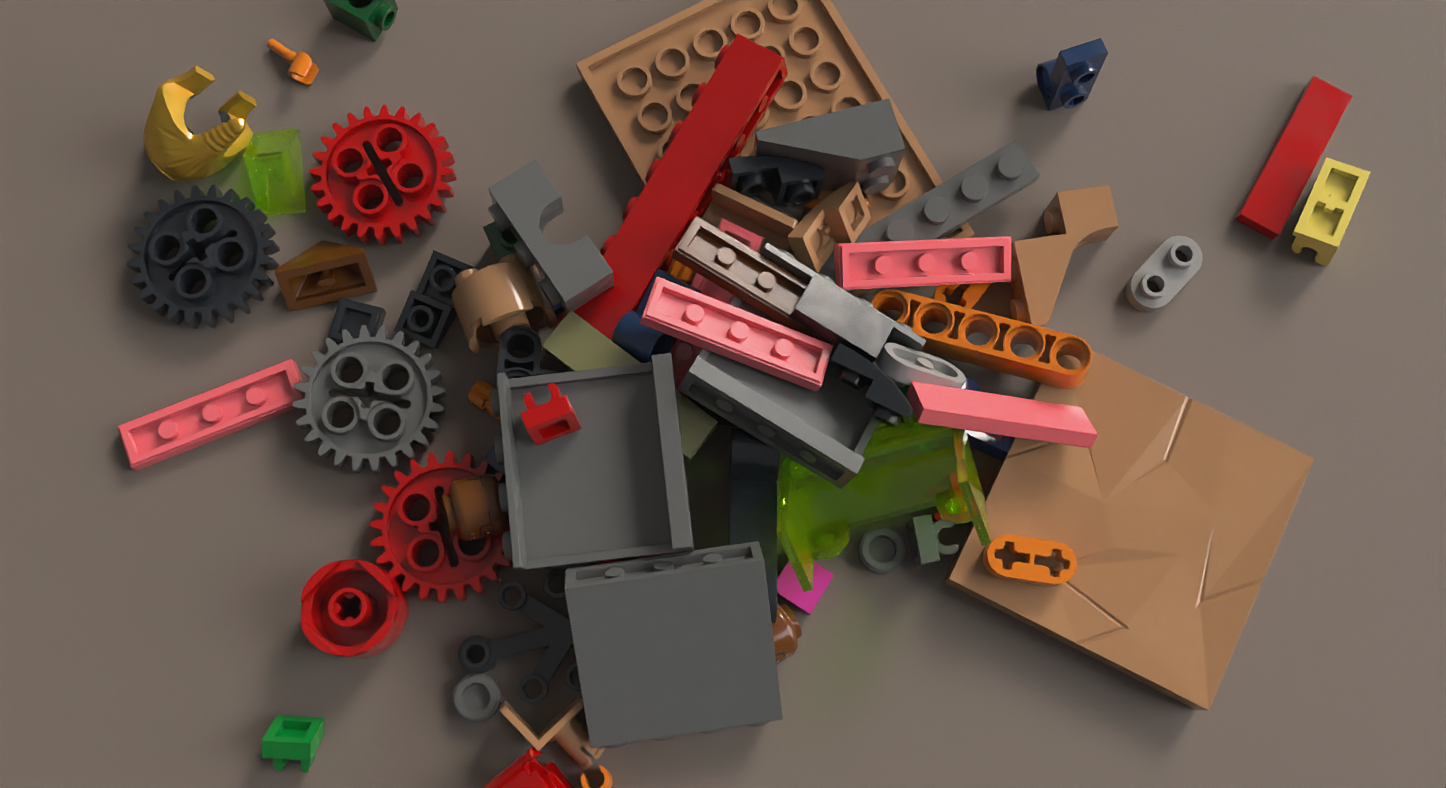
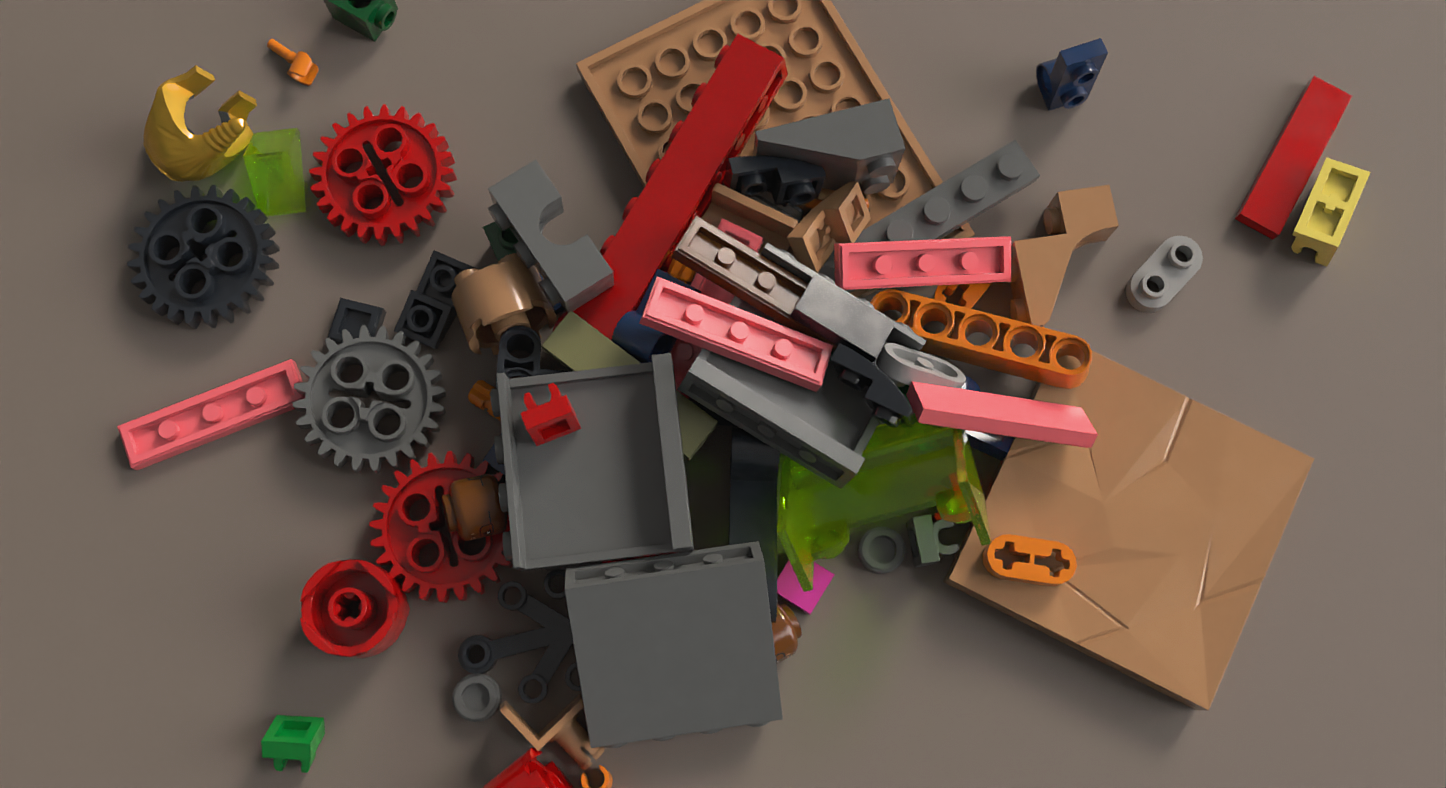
reddish brown slope [275,240,378,312] -> none

